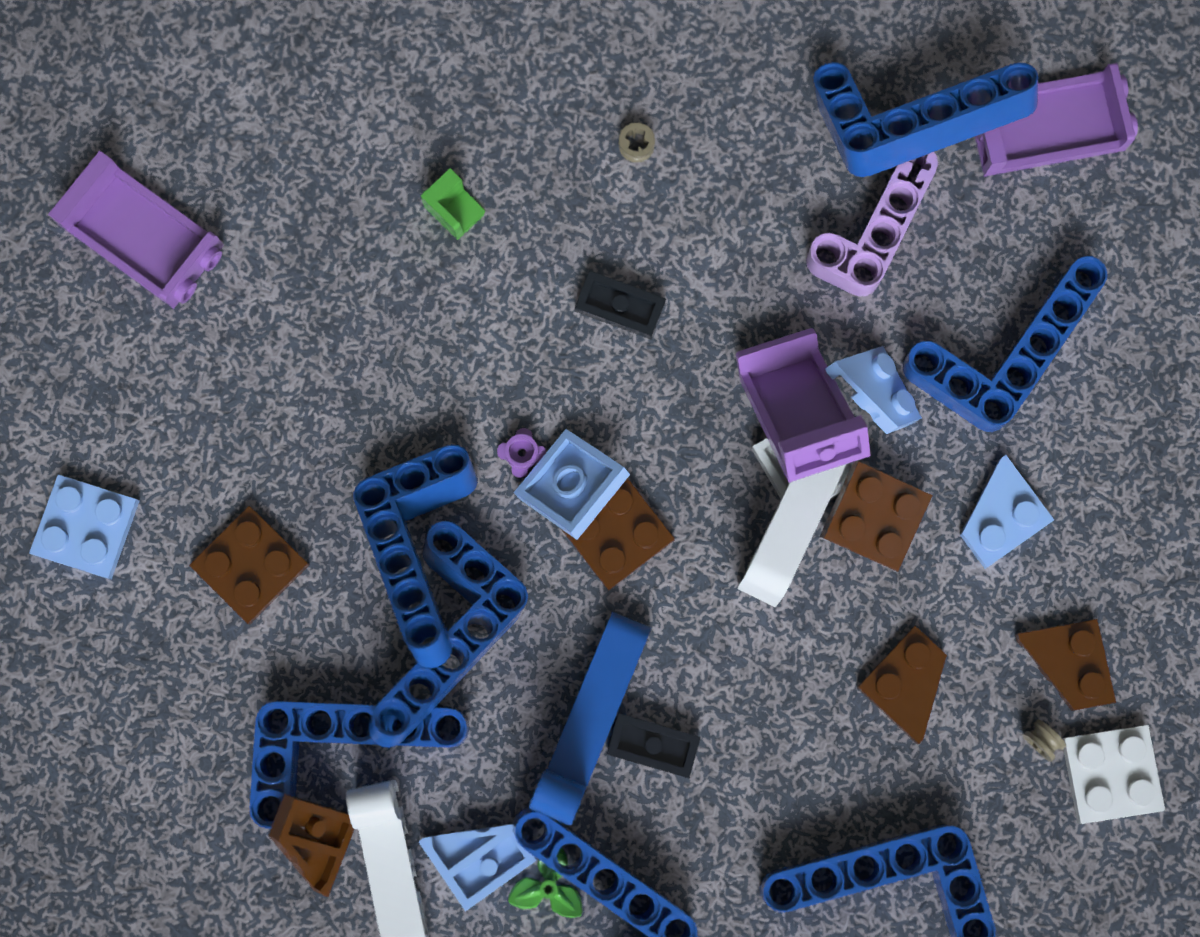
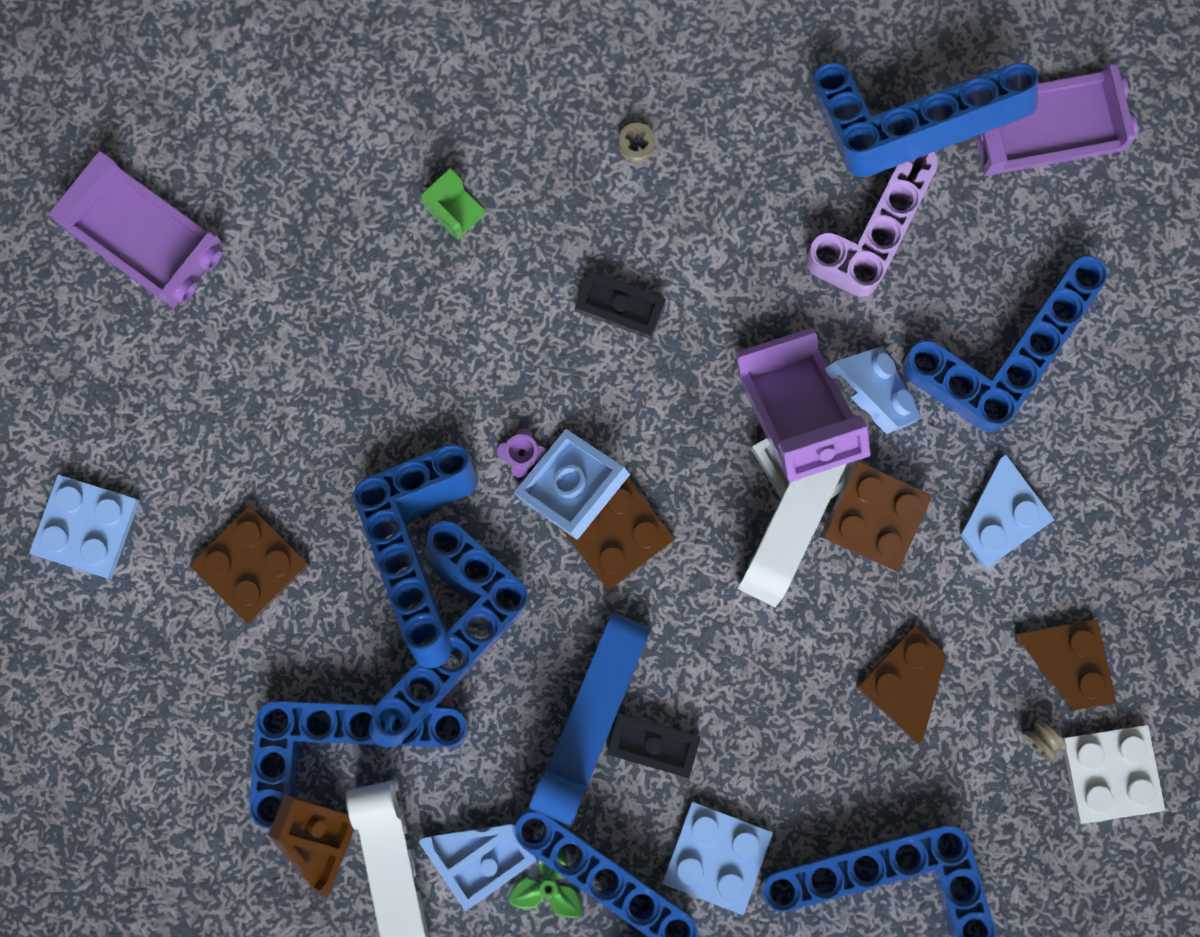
none -> light blue plate [662,802,773,915]

